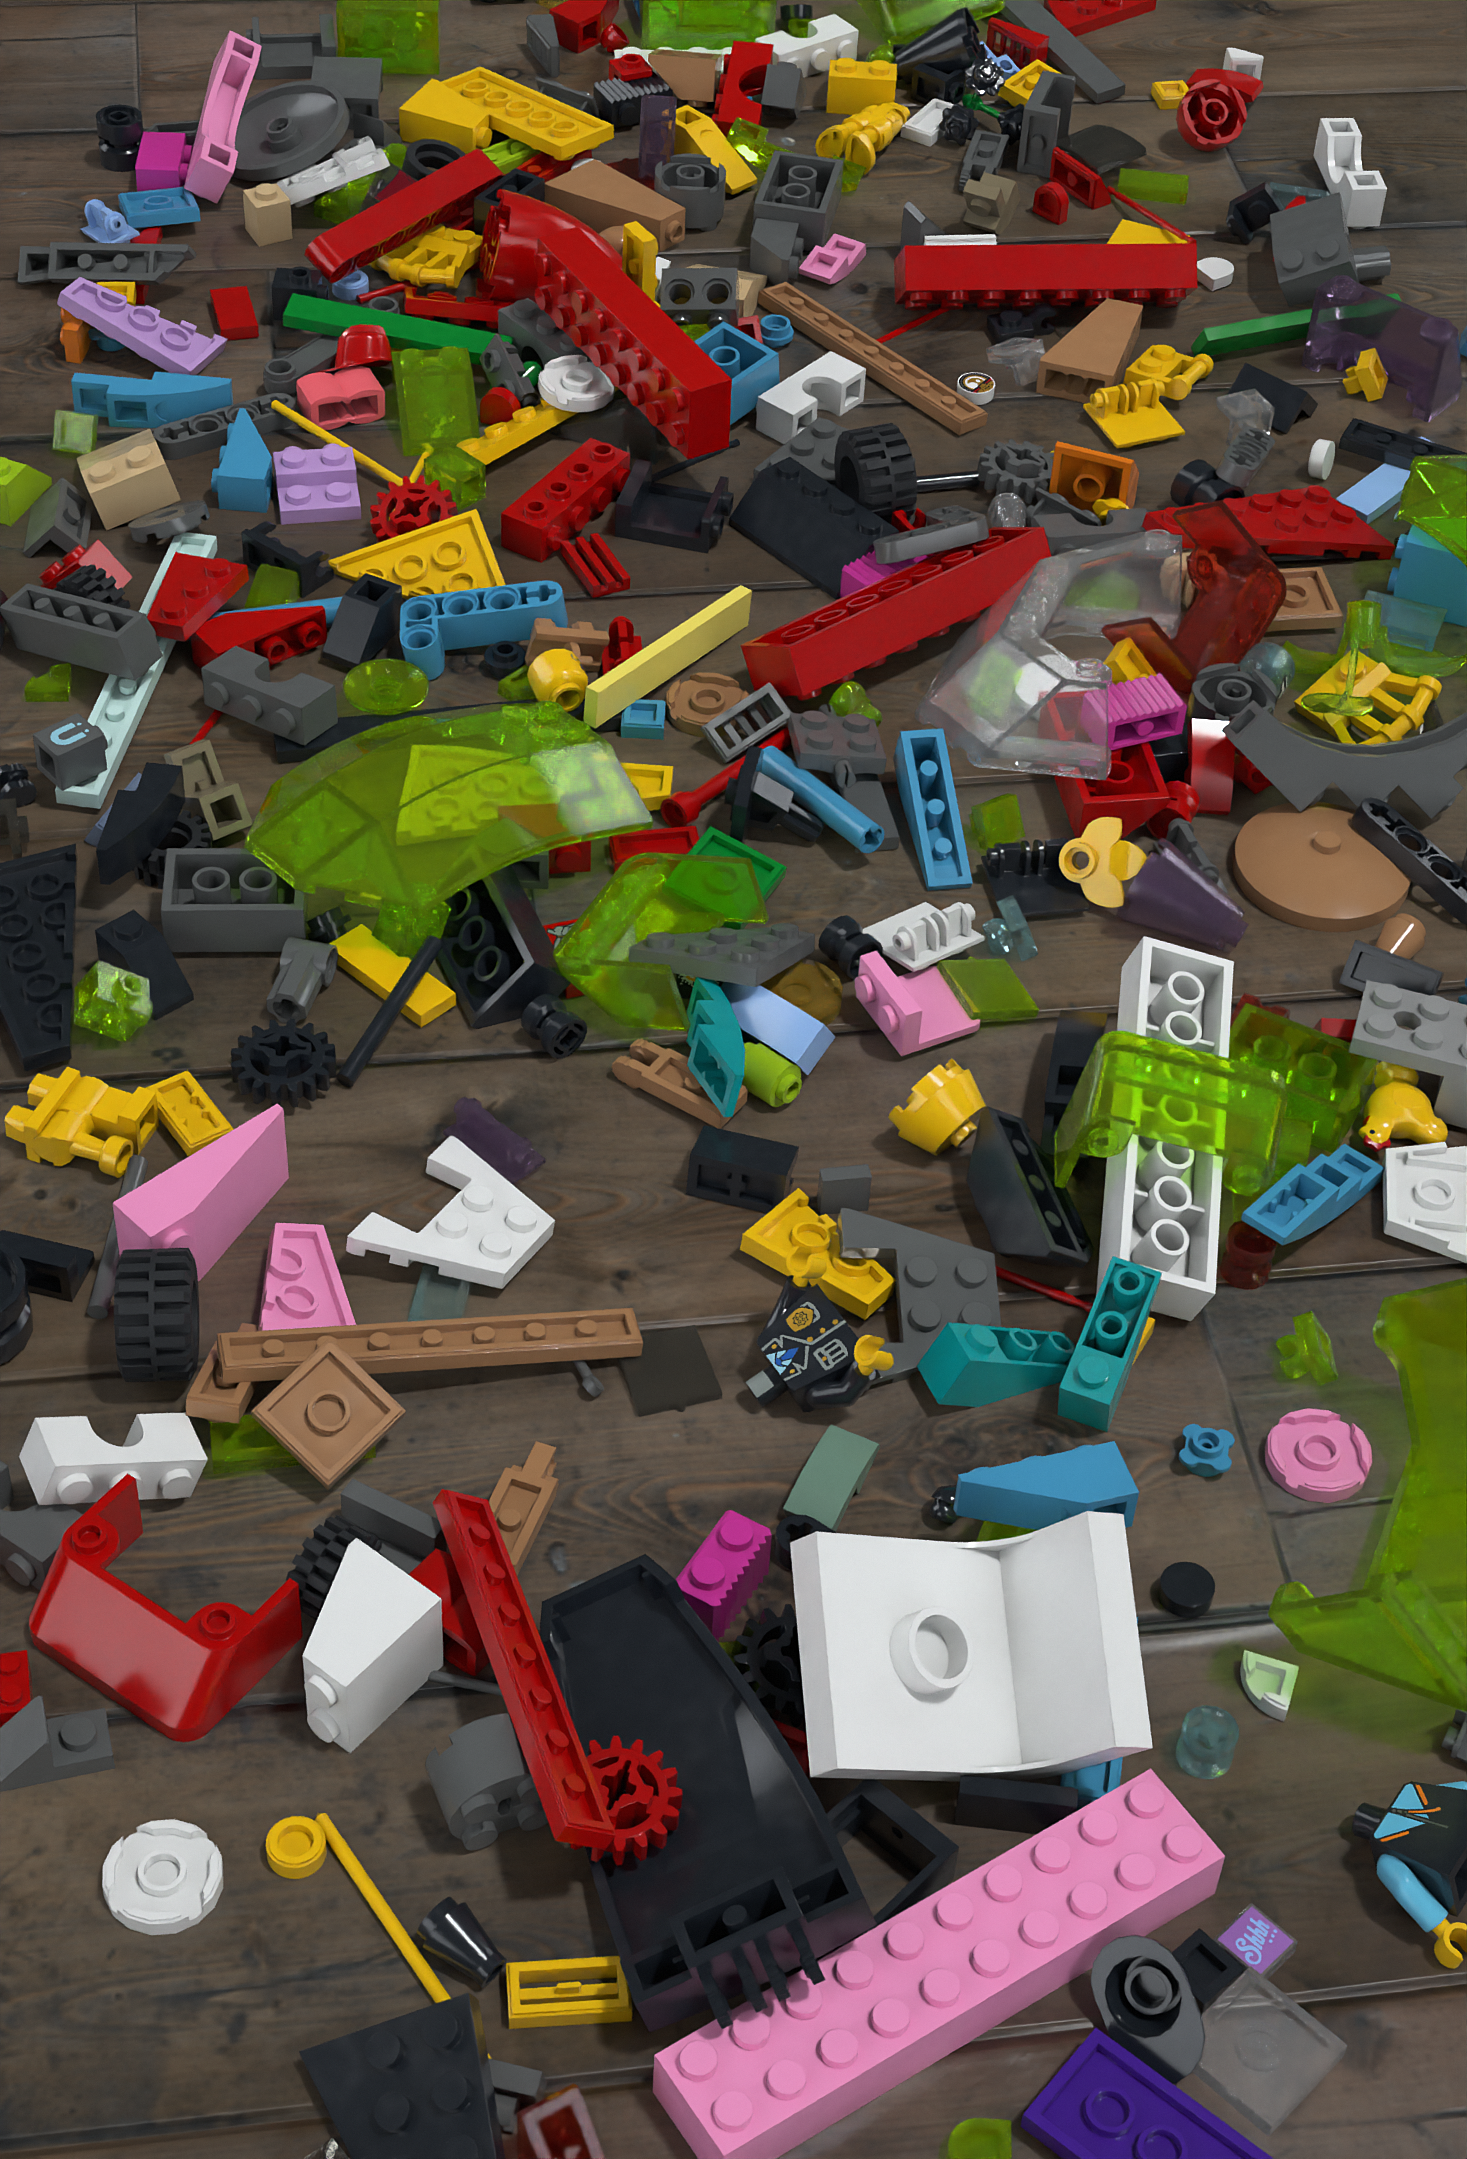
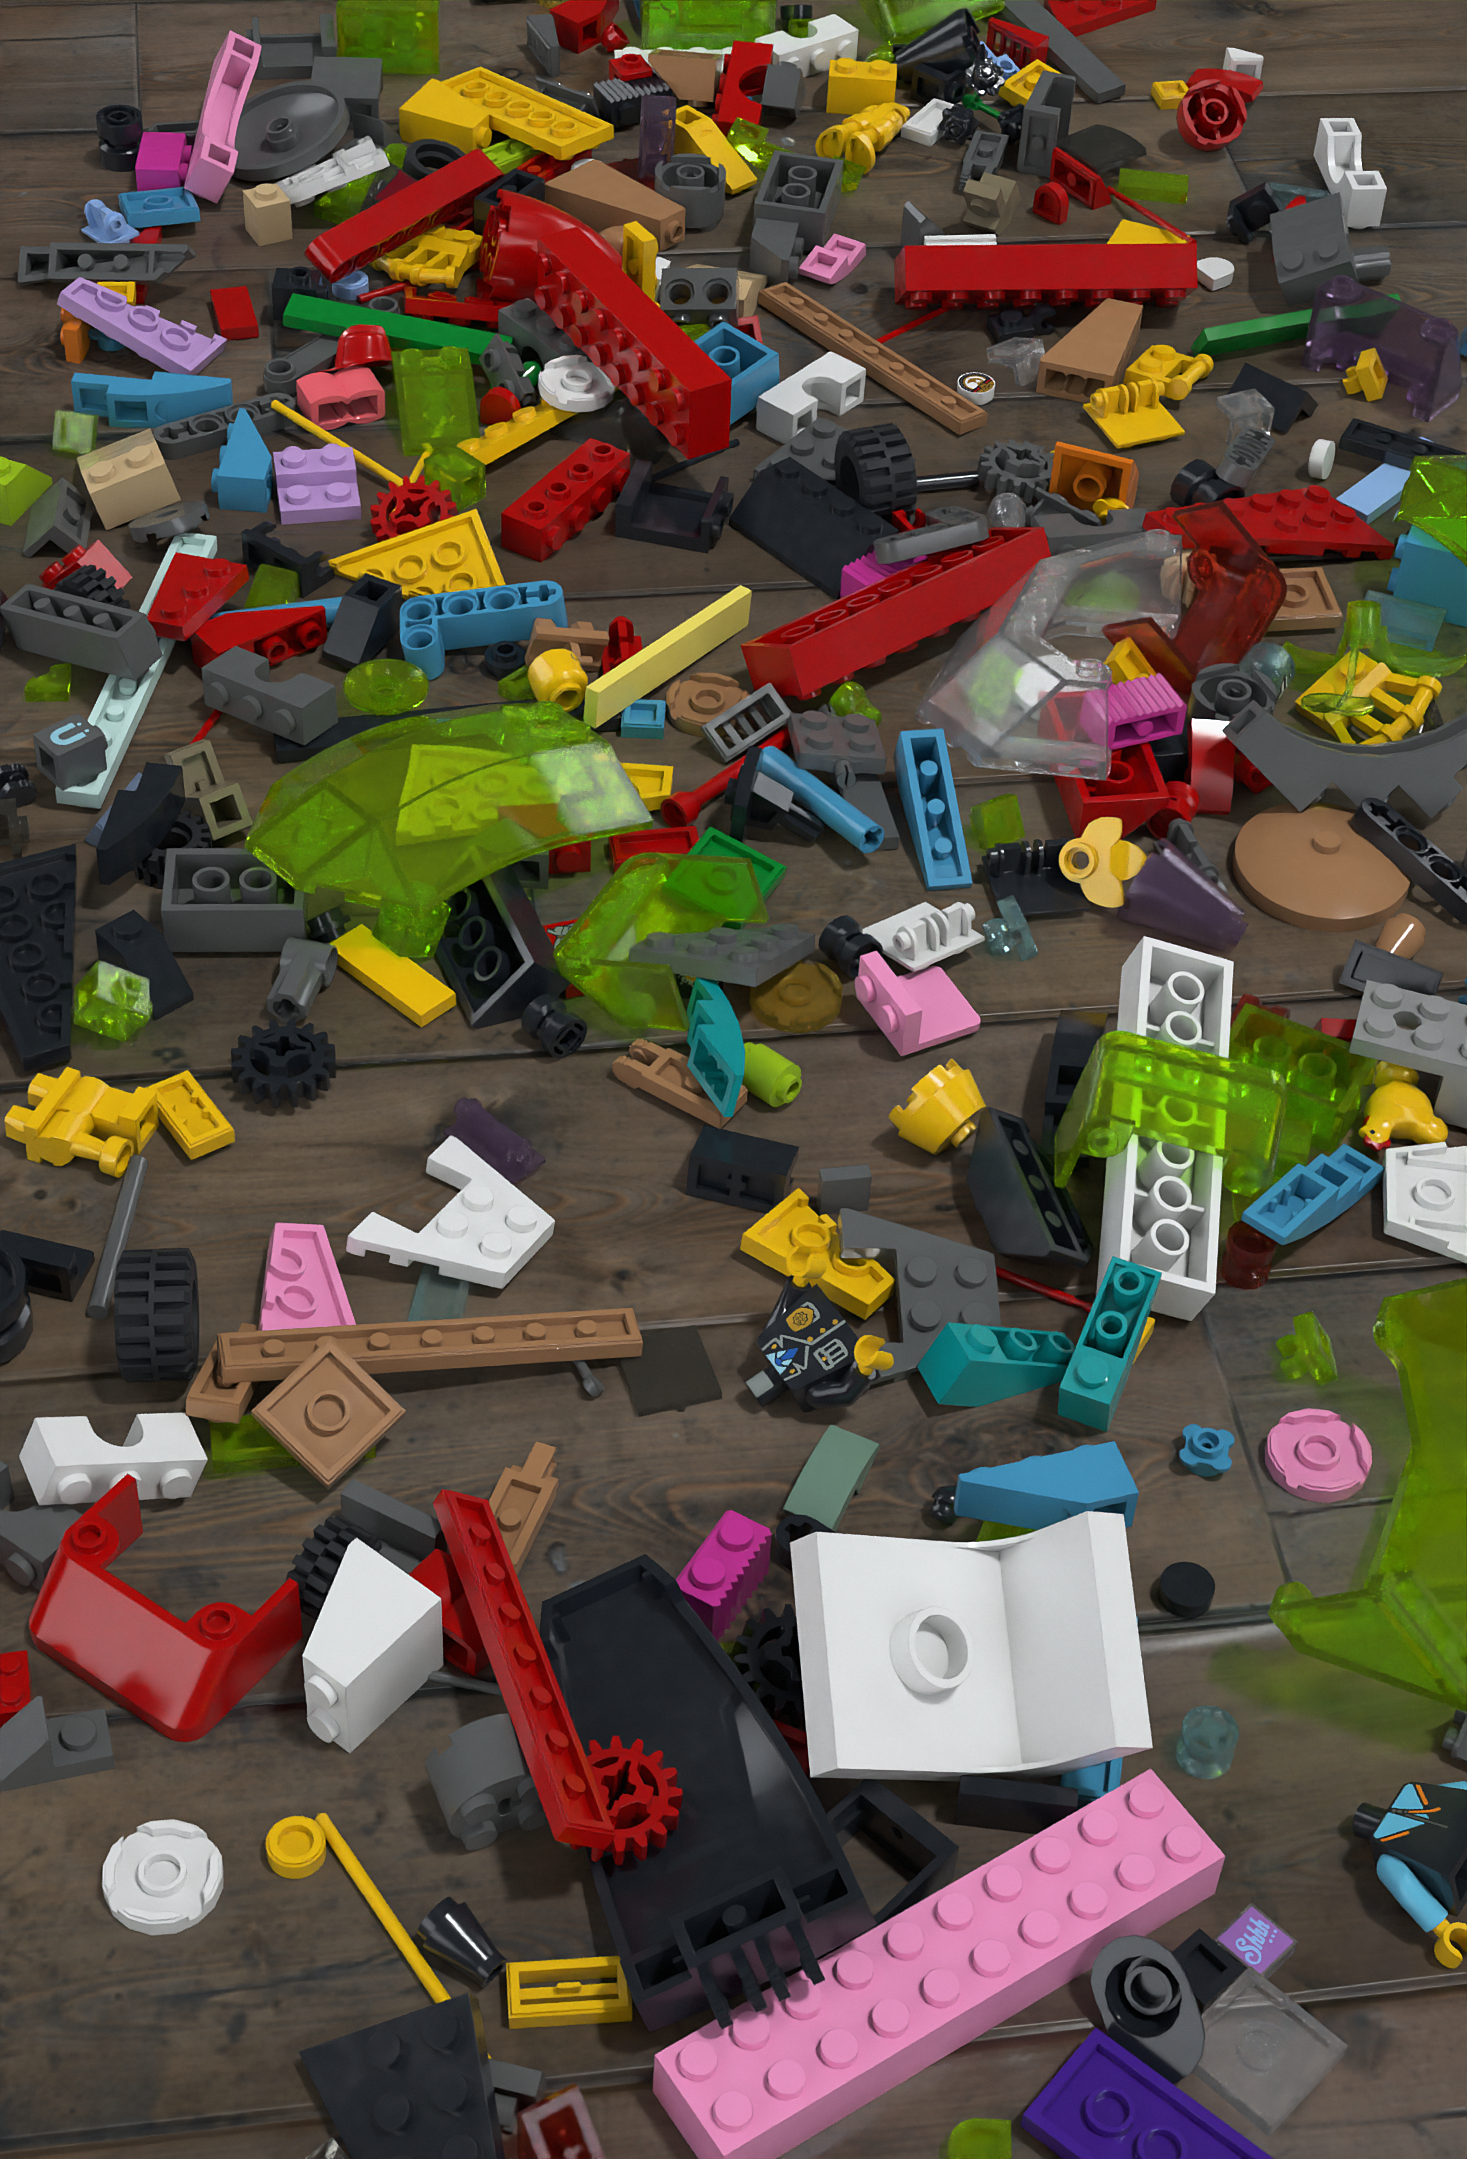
bright pink slope [113,1104,289,1282] -> none
black bar [336,935,443,1087] -> none
red tile [560,533,631,598] -> none
light blue slope [720,982,835,1075] -> none
dark azure plate [760,314,794,348] -> none
clear neon green piece [937,957,1039,1021] -> none
tile [1240,1650,1299,1722] -> none

